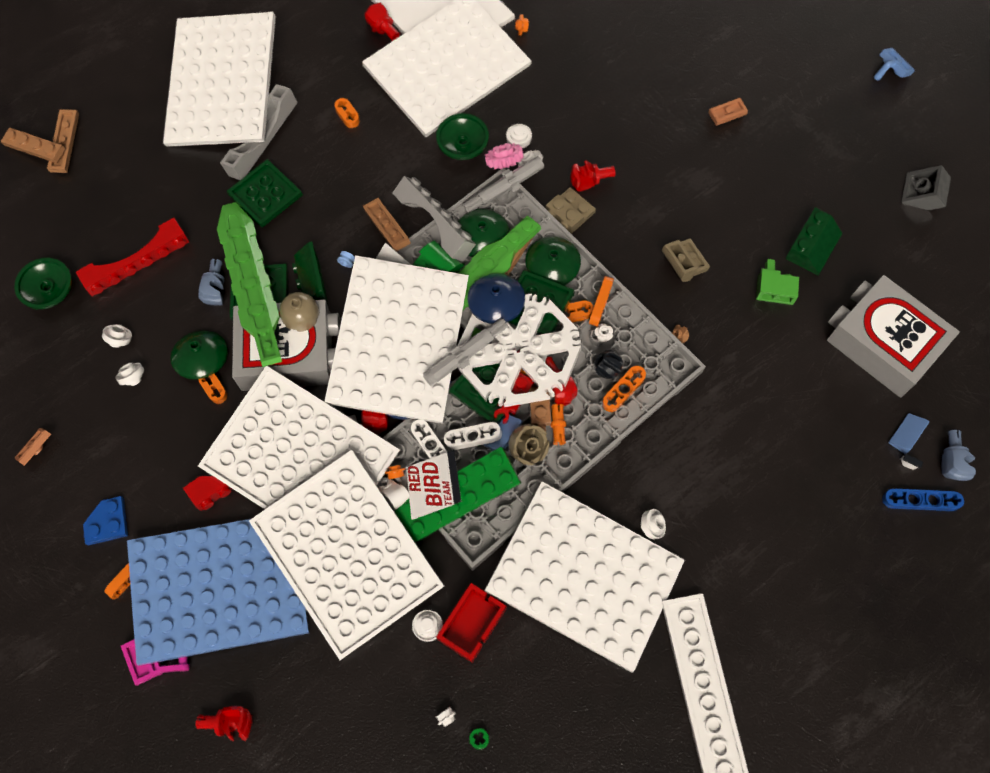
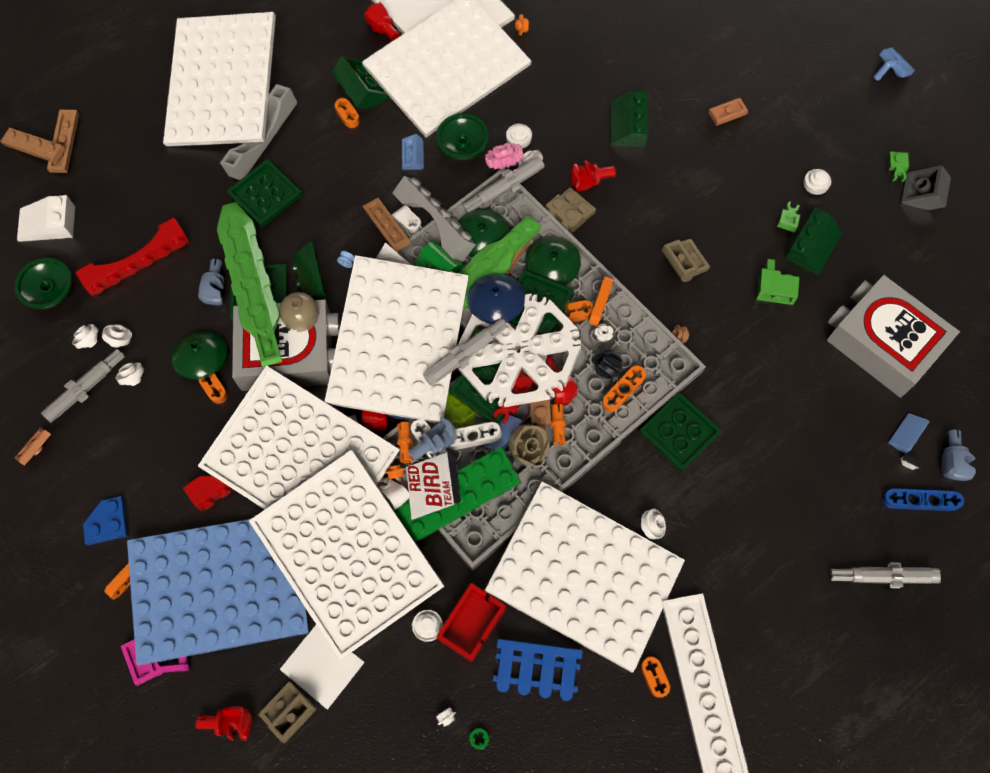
none -> white slope [17,195,75,241]
none -> light grey piece [41,349,124,423]
none -> white plate [72,324,98,349]
none -> dark tan brick [258,682,317,744]
none -> white sticker [280,625,364,709]
none -> dark green slope [332,56,390,109]
none -> white piece [392,205,422,238]
none -> orange pin [397,422,413,464]
none -> medium blue slope [402,134,424,170]
none -> sand blue piece [408,417,457,461]
none -> clear neon green piece [444,393,475,429]
none -> blue fence [493,638,582,701]
none -> dark green slope [611,90,648,147]
none -> dark green plate [639,392,722,472]
none -> orange beam [641,657,670,698]
none -> bright green plate [777,201,800,232]
none -> white plate [803,169,831,195]
none -> light grey piece [830,562,941,588]
none -> bright green plate [888,152,909,182]

